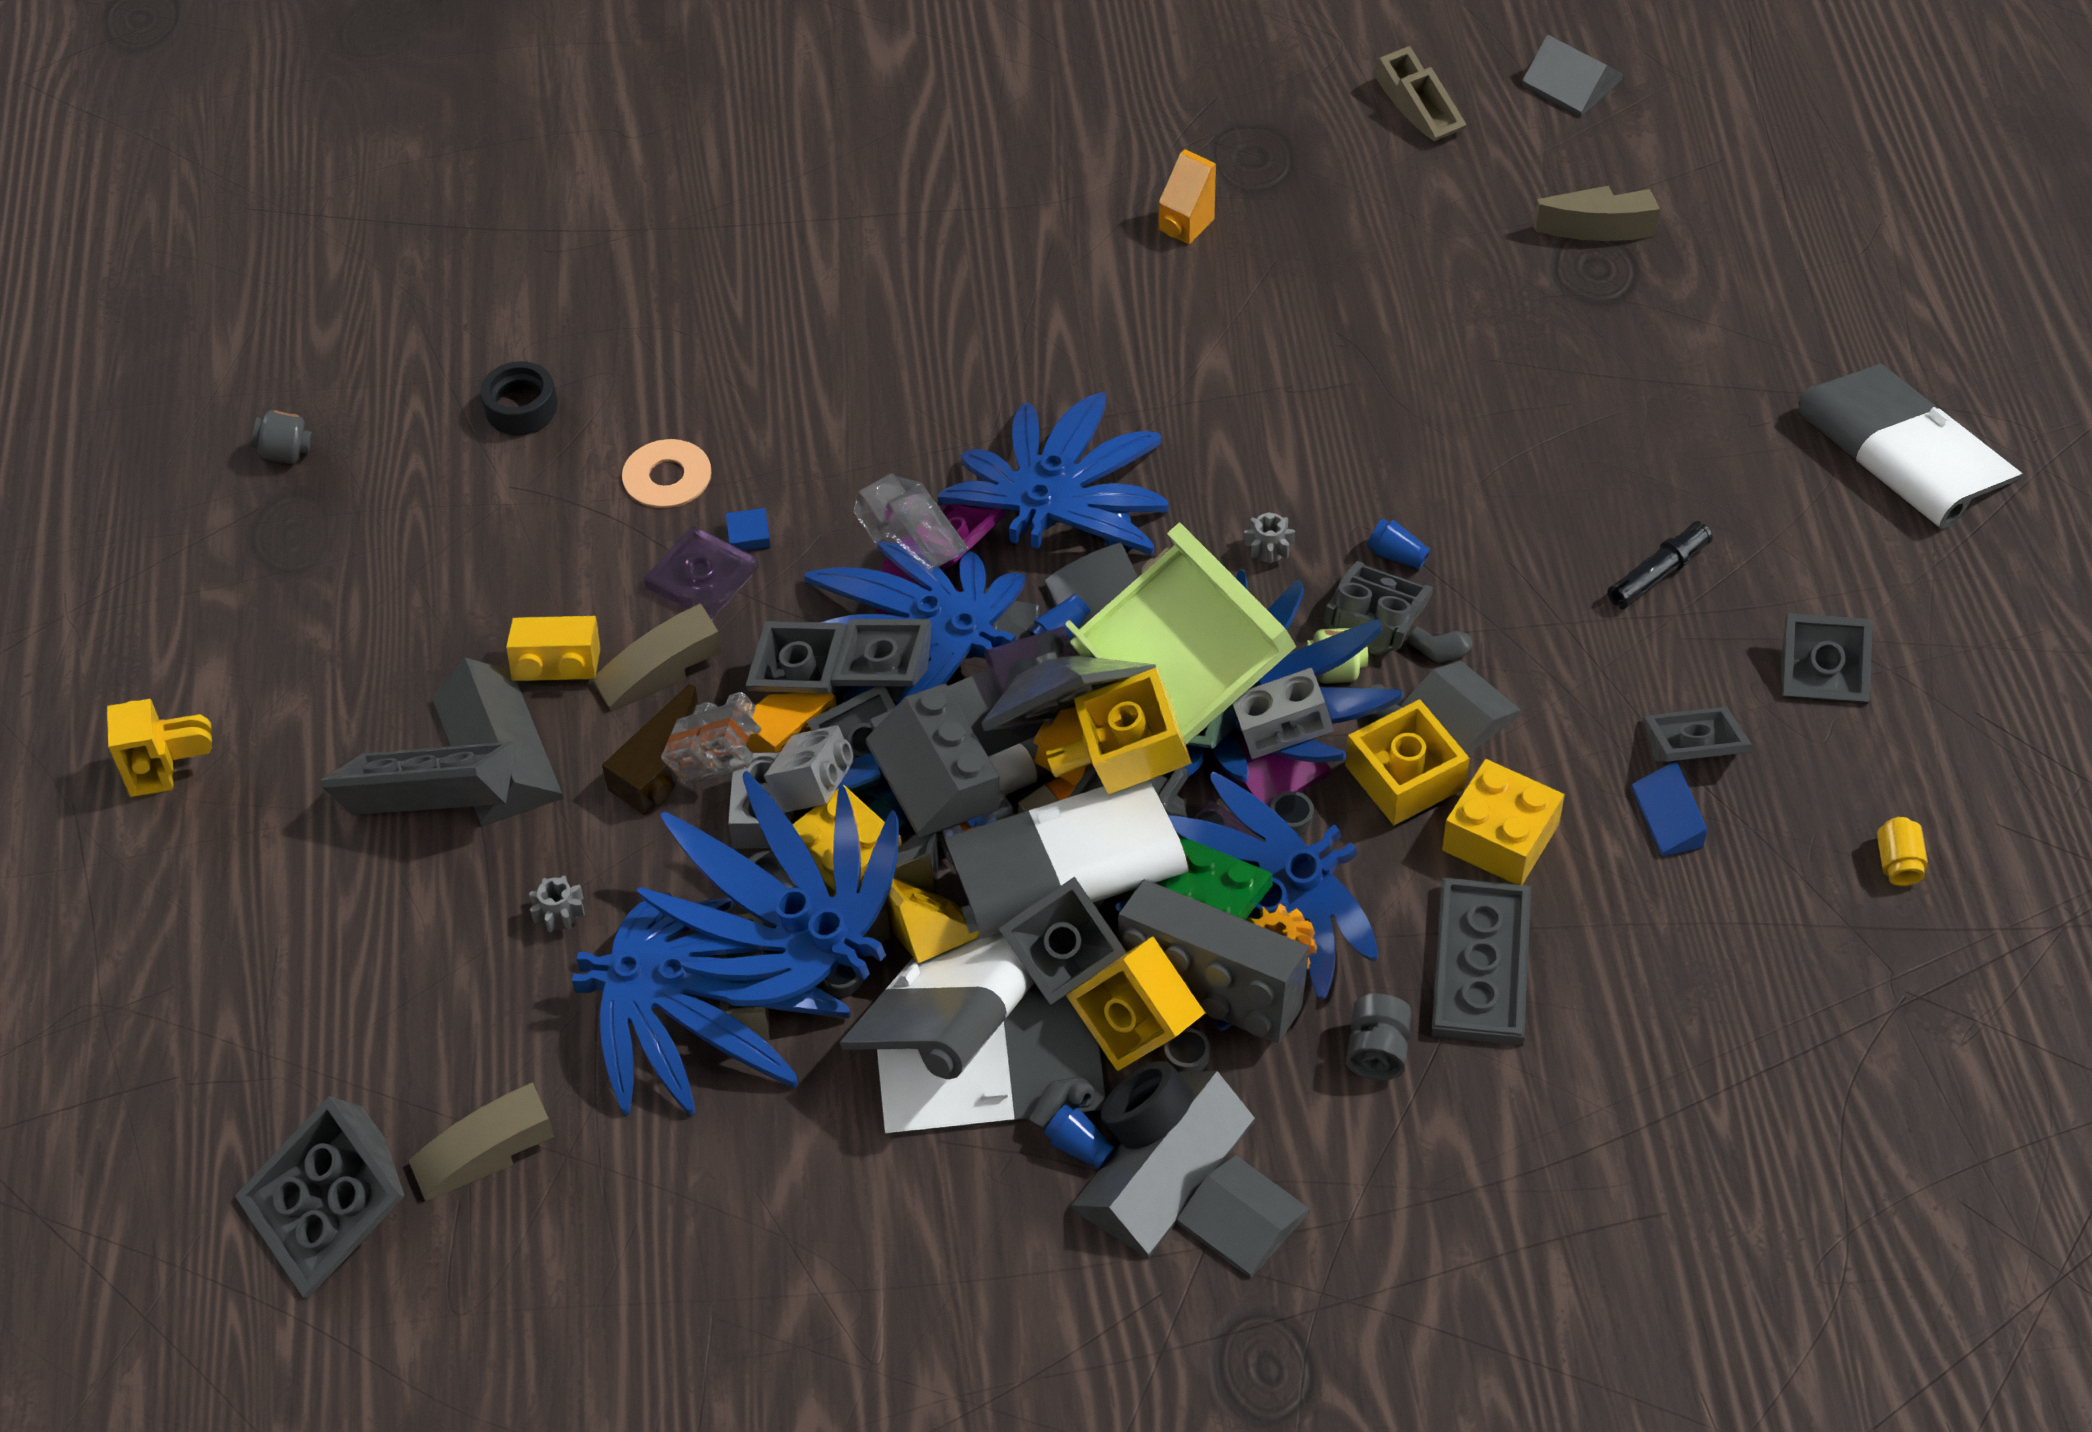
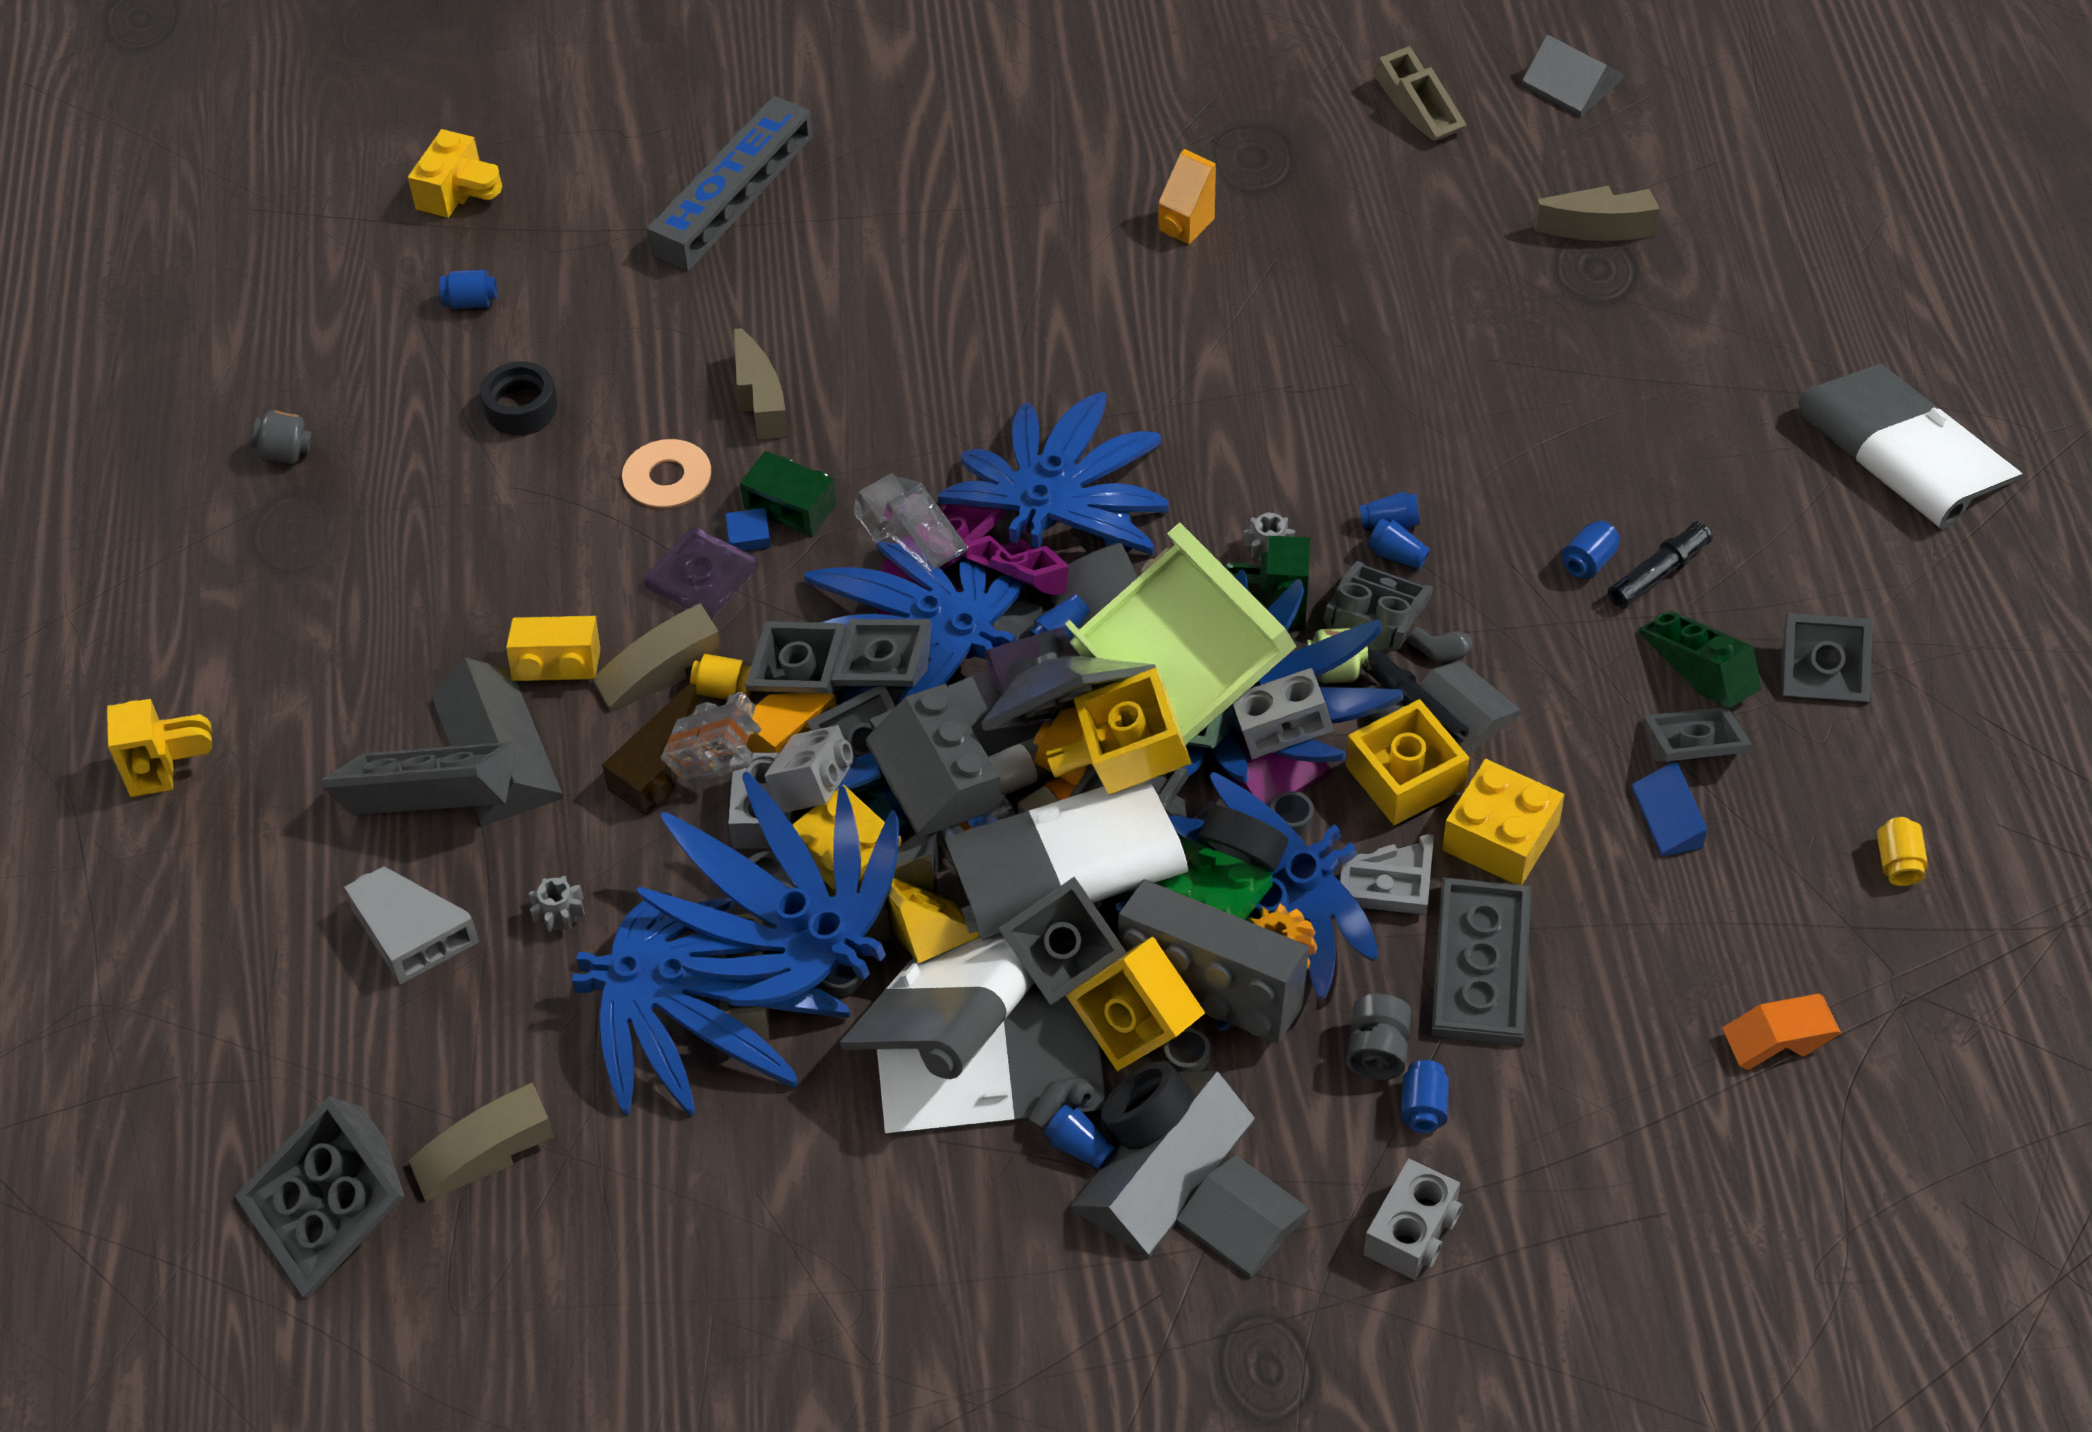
none -> light grey slope [344,866,479,985]
none -> yellow brick [408,129,502,218]
none -> blue brick [439,269,497,309]
none -> dark grey brick [647,95,813,271]
none -> yellow brick [690,654,751,702]
none -> dark tan slope [734,328,789,439]
none -> dark green brick [740,451,837,537]
none -> magenta slope [957,535,1069,595]
none -> black tyre [1198,805,1289,872]
none -> dark green brick [1223,535,1310,629]
none -> light grey wing [1340,834,1434,915]
none -> blue cone [1360,491,1420,531]
none -> black pin [1362,650,1469,745]
none -> light grey brick [1364,1158,1463,1280]
none -> blue brick [1401,1060,1449,1133]
none -> blue brick [1562,521,1620,579]
none -> dark green slope [1639,611,1762,708]
none -> orange slope [1722,993,1842,1070]

